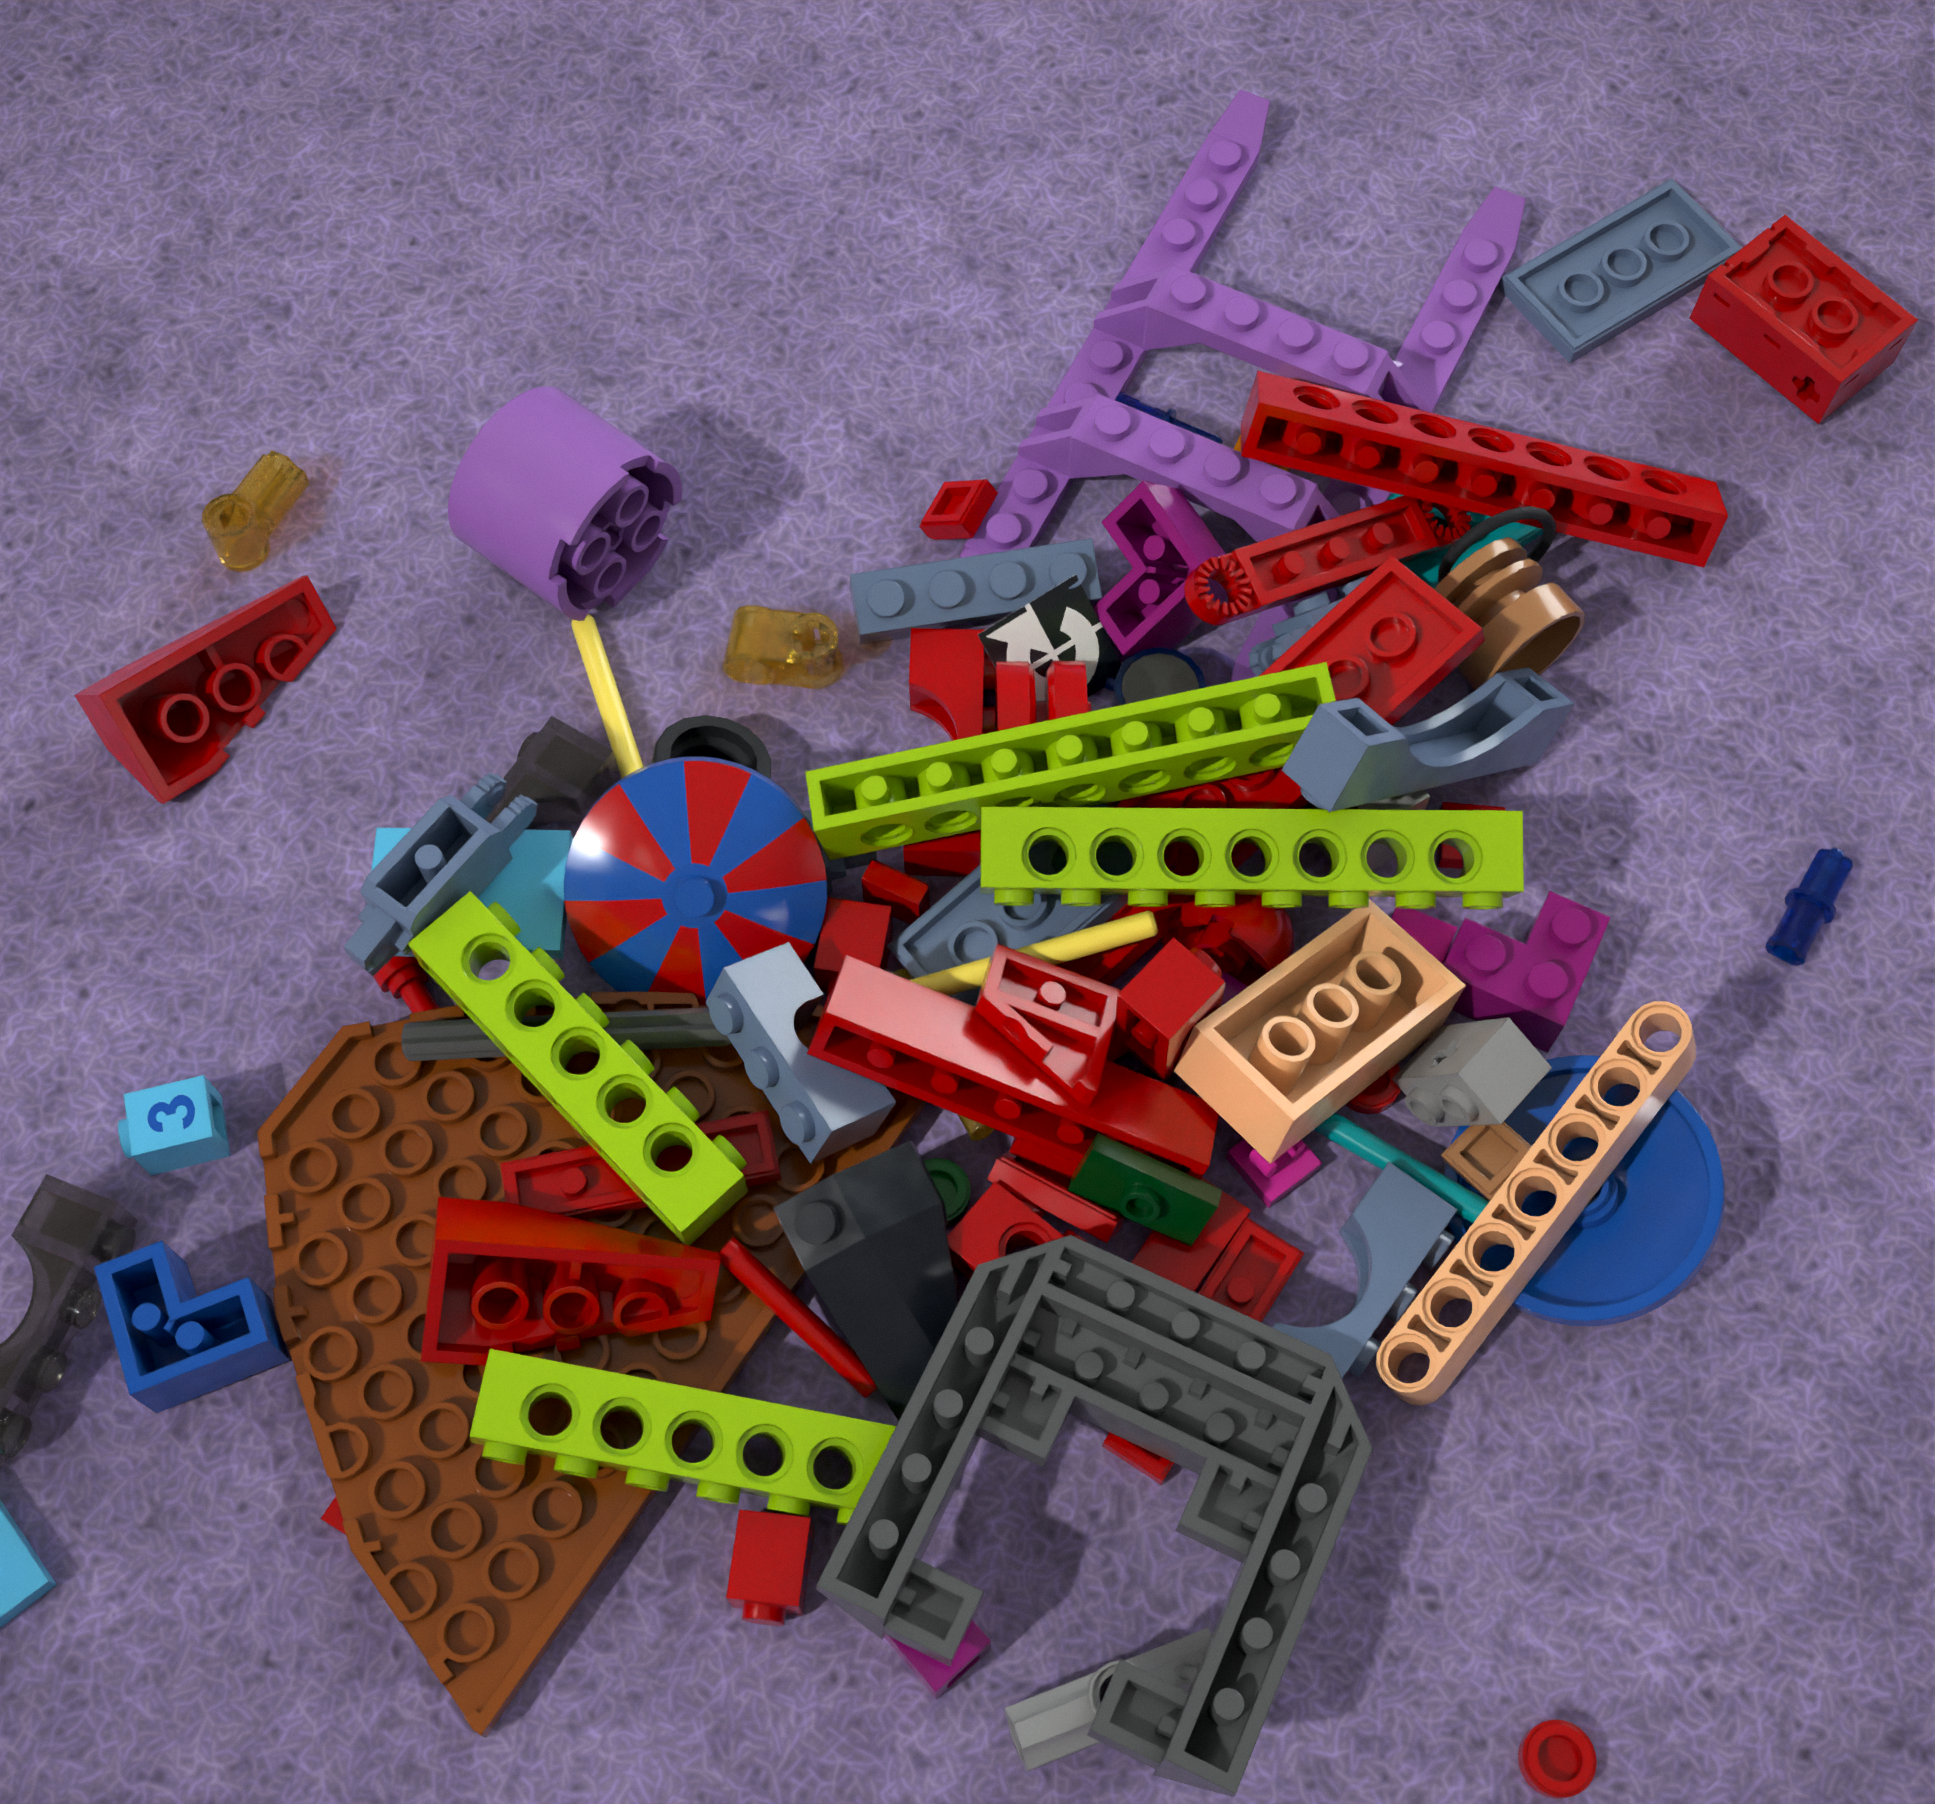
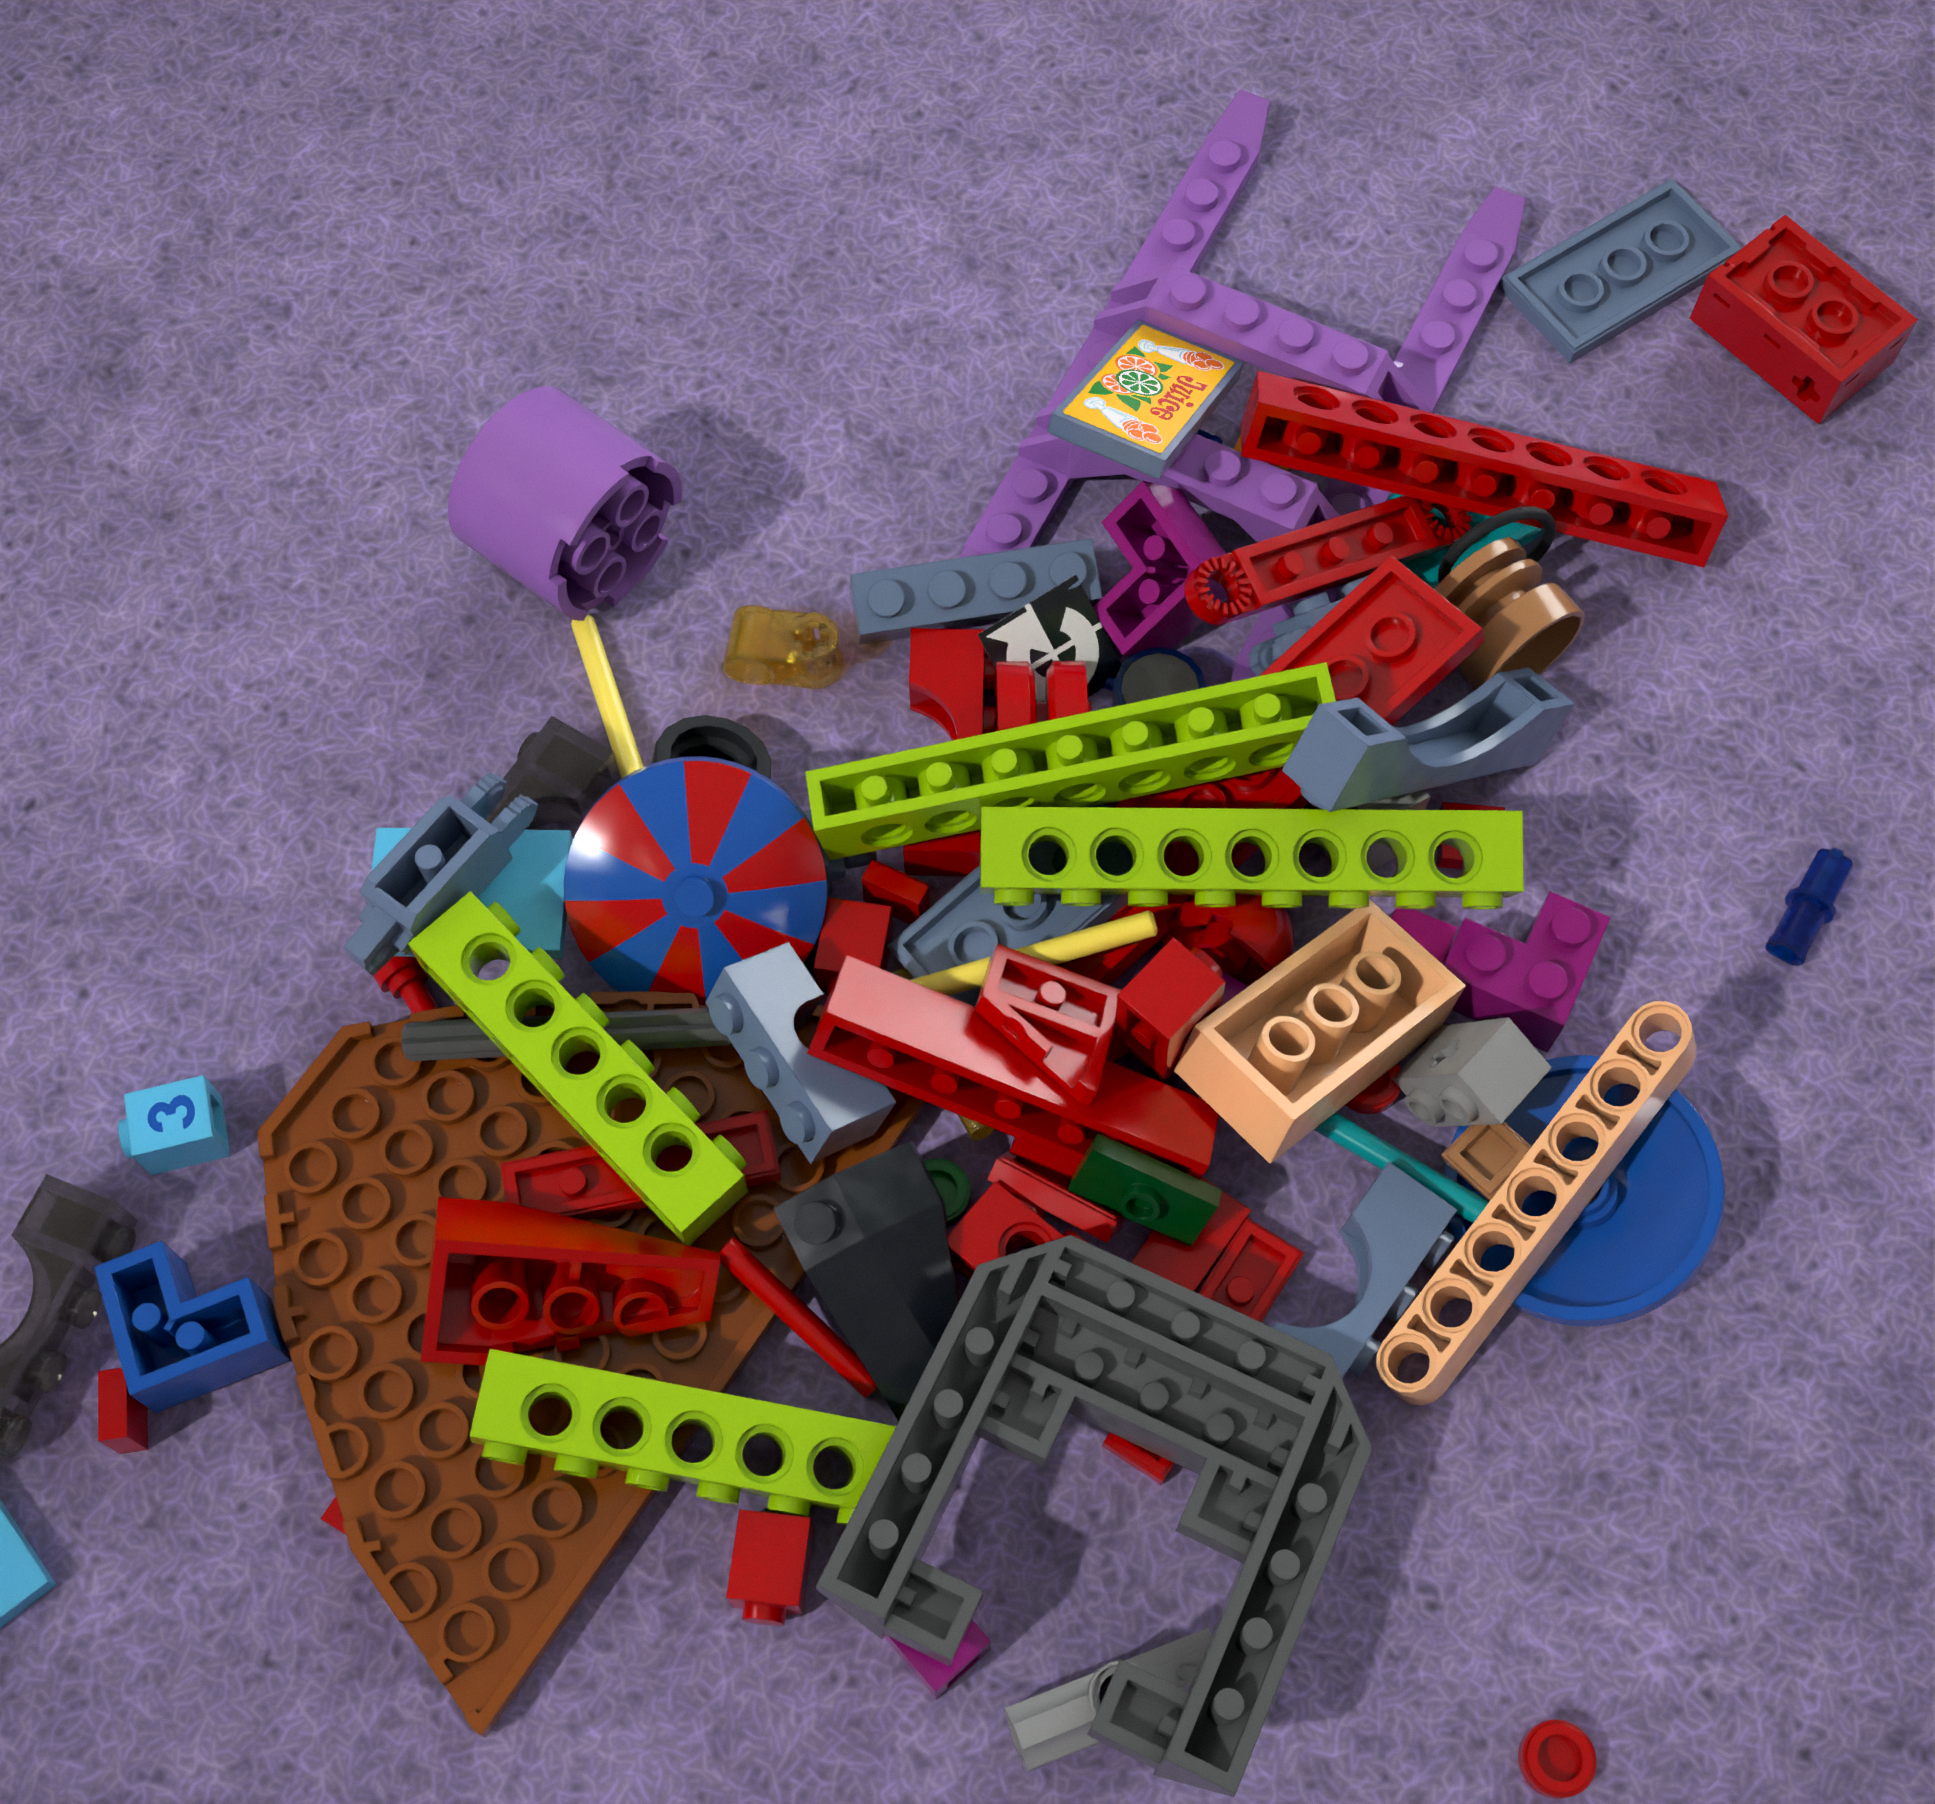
red wedge [74,575,337,804] -> none
clear yellow piece [202,450,310,572] -> none
red tile [919,479,998,540] -> none
dark pink tile [1226,1139,1322,1208] -> none
none -> red tile [98,1368,148,1454]
none -> tile [1047,319,1244,479]

